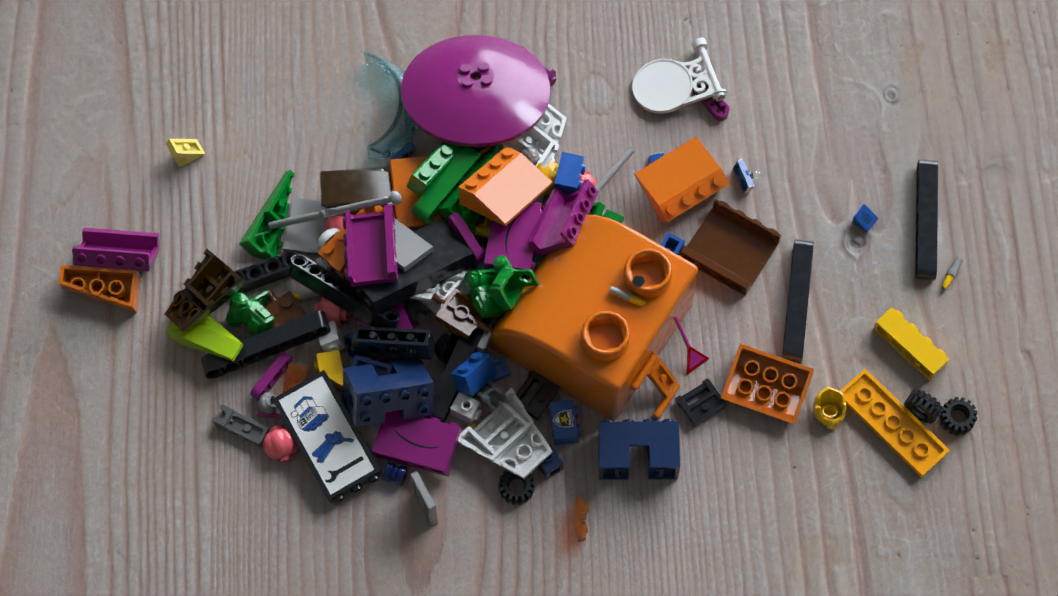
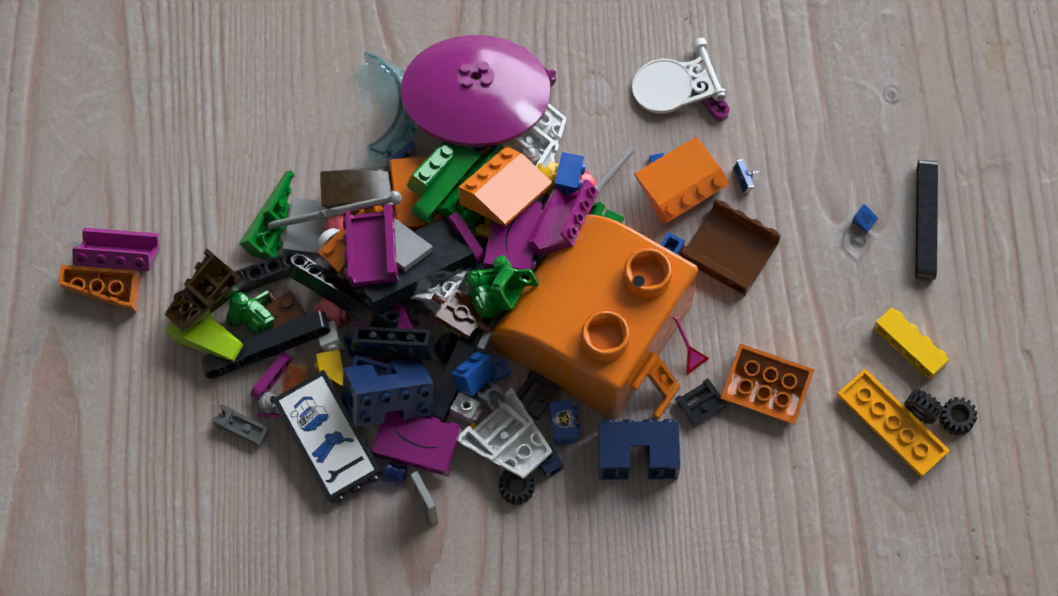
light yellow slope [165,139,205,167] -> none
coral plant [263,425,299,463] -> none
light grey piece [293,290,320,301] -> none
clear orange slope [574,495,589,542] -> none
light grey piece [608,286,646,306] -> none
black beam [782,239,814,364] -> none
yellow hair [813,386,847,430] -> none
piece [942,257,963,289] -> none

